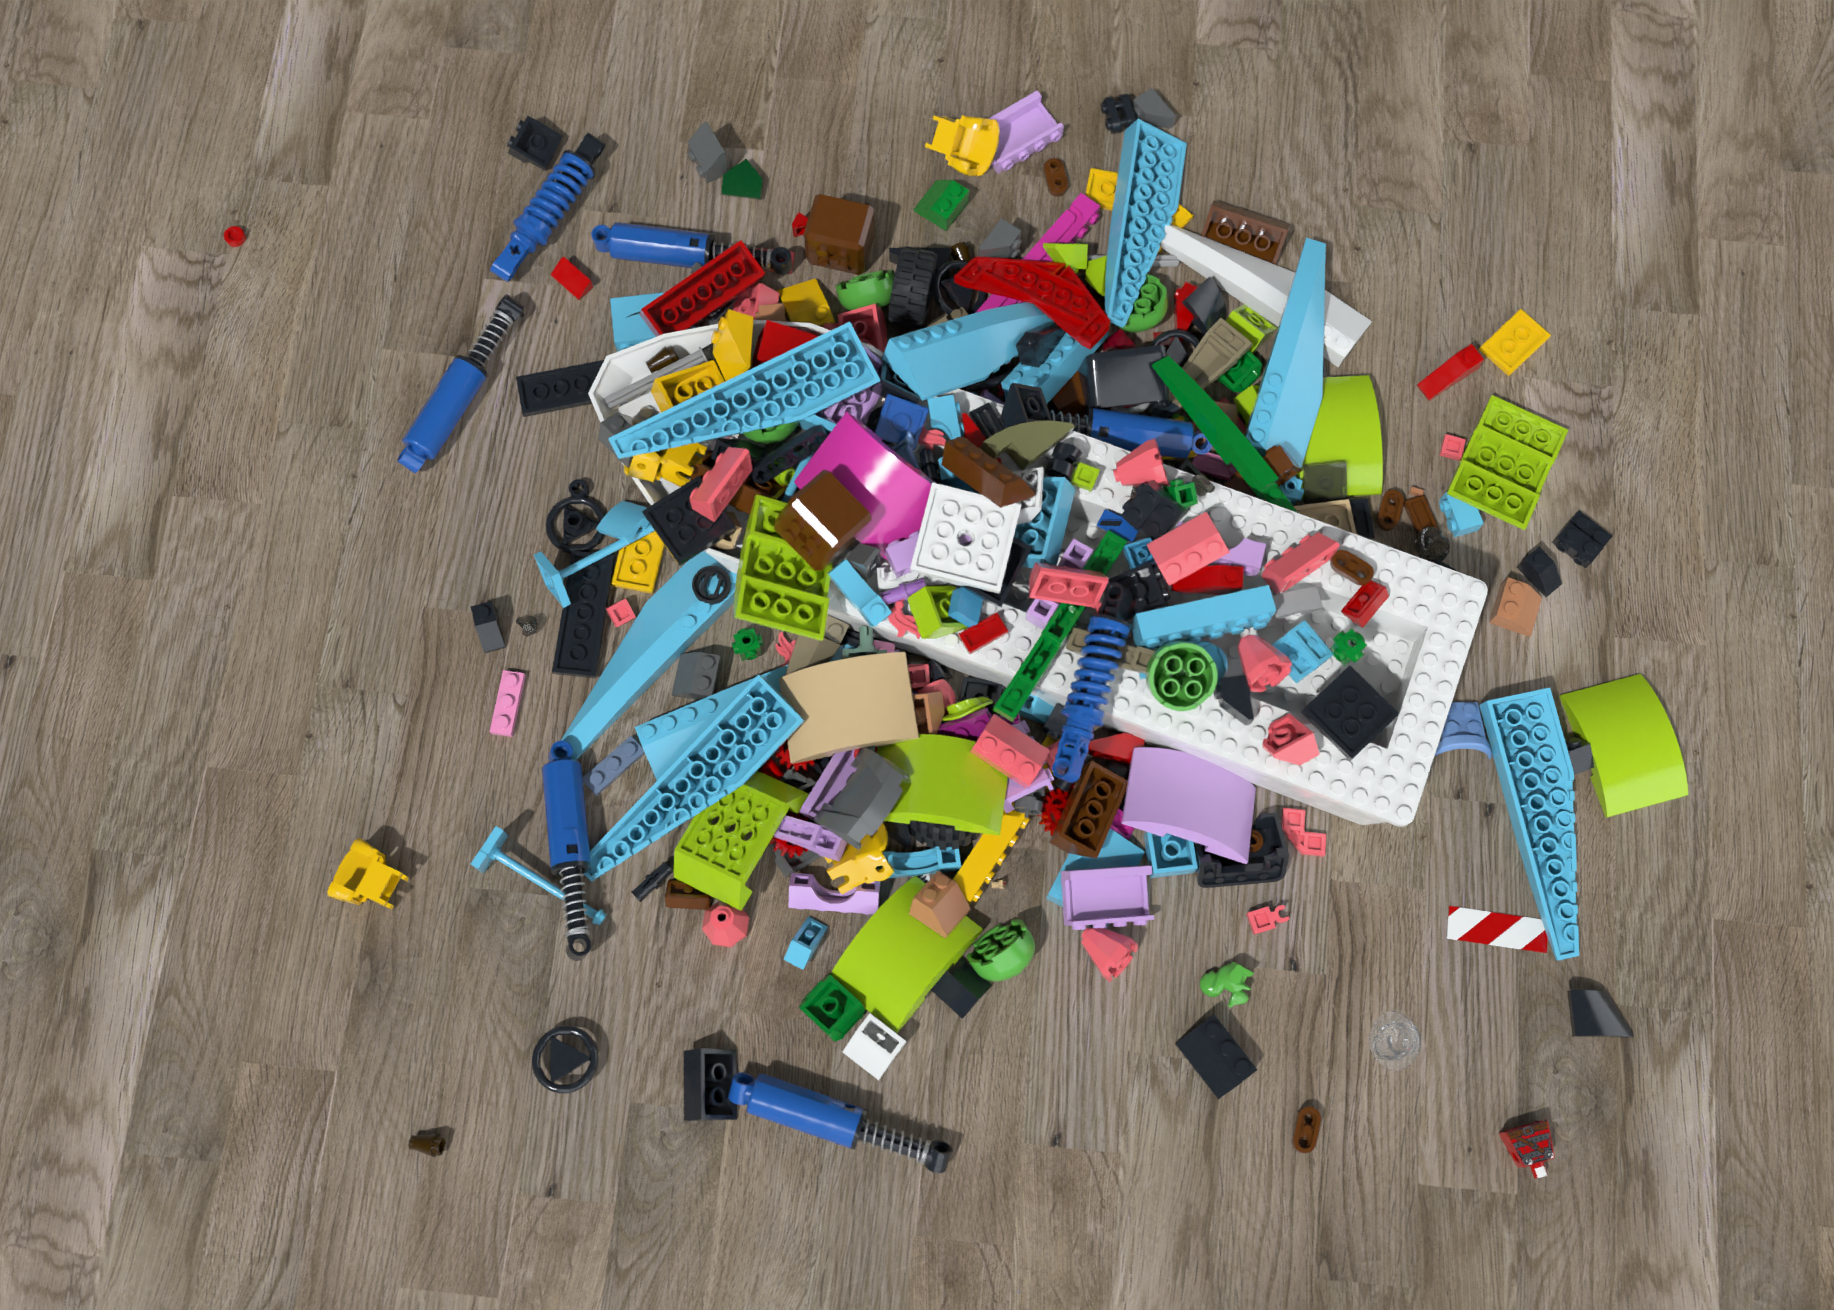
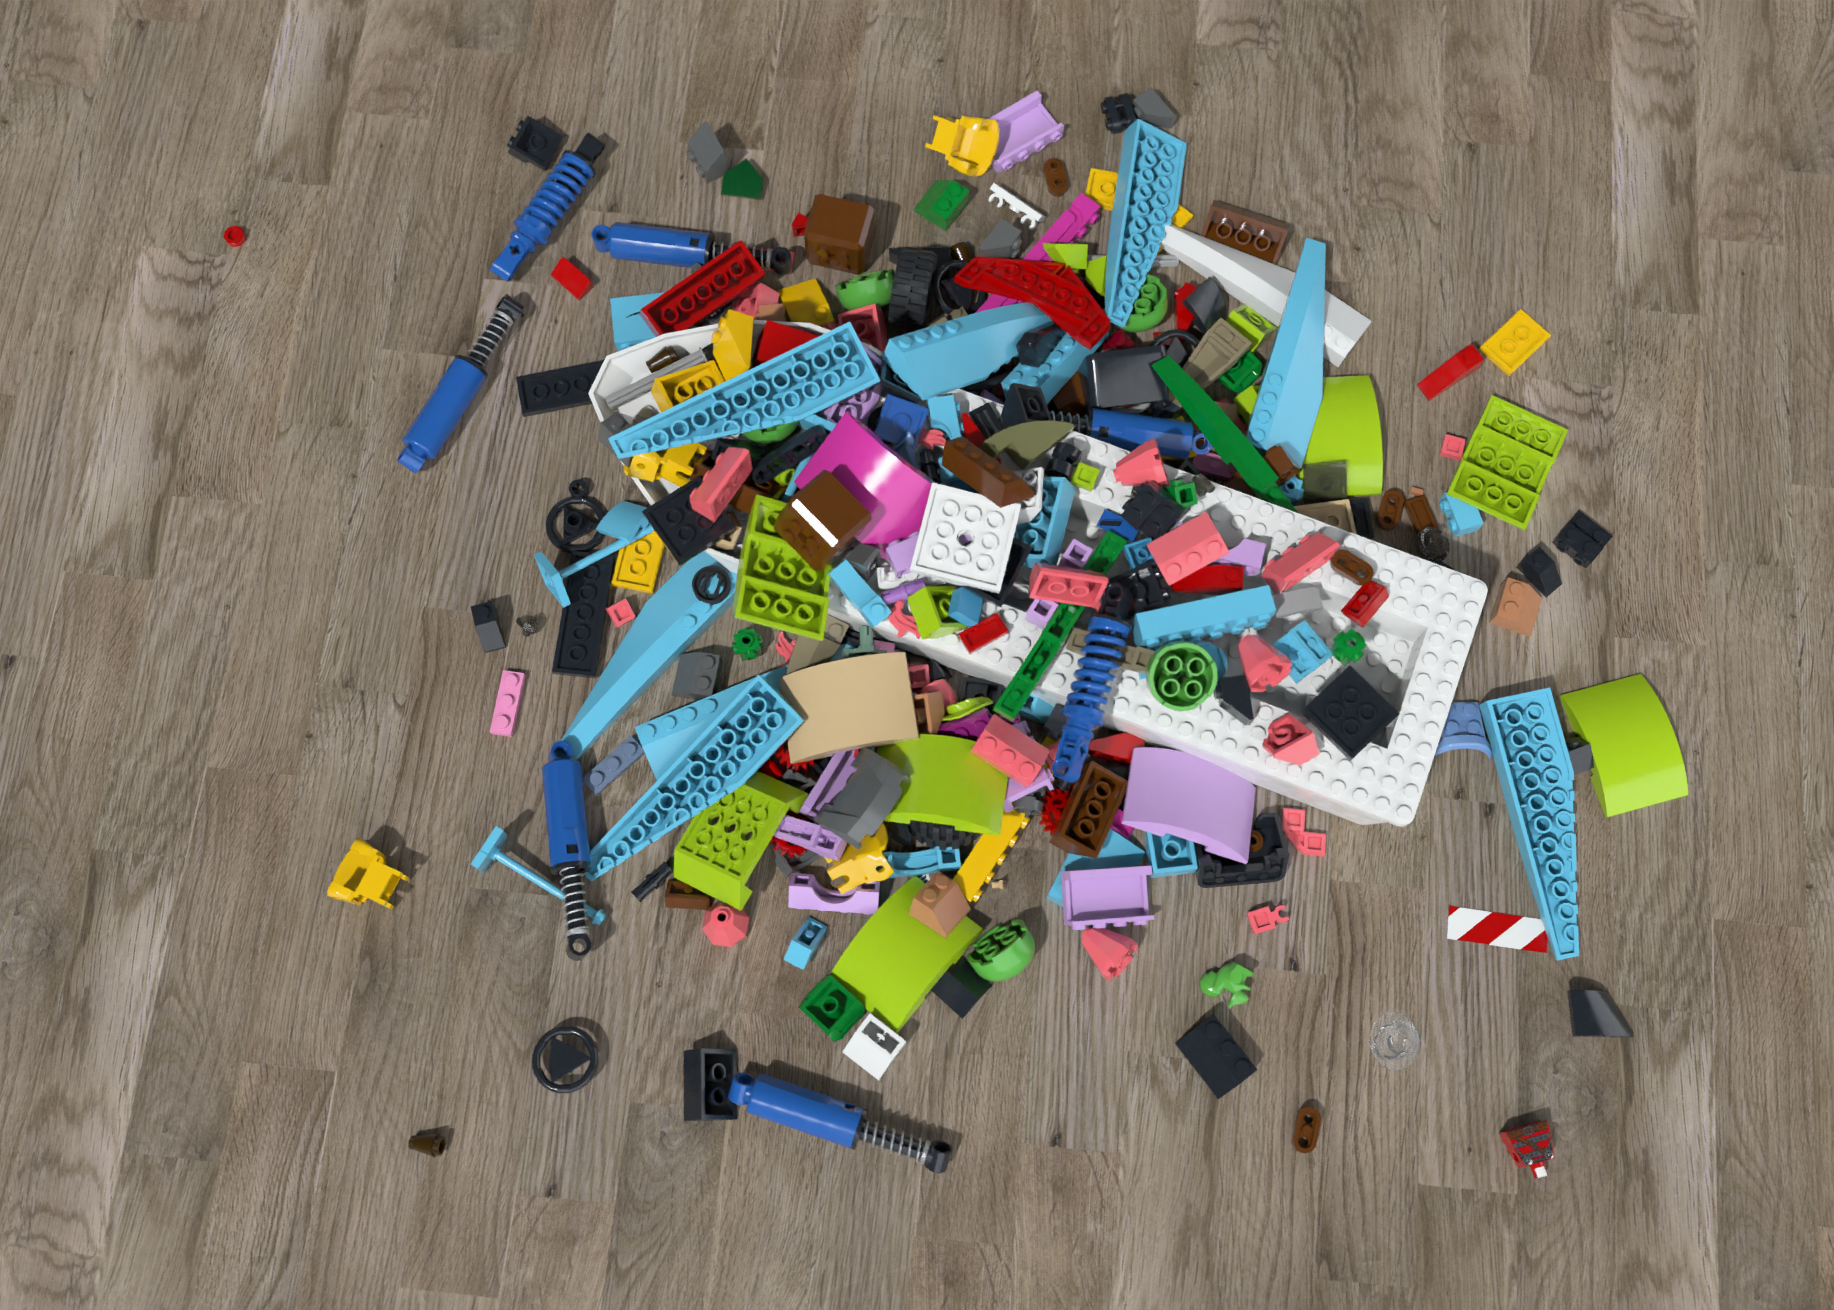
none -> white plate [989,183,1046,230]

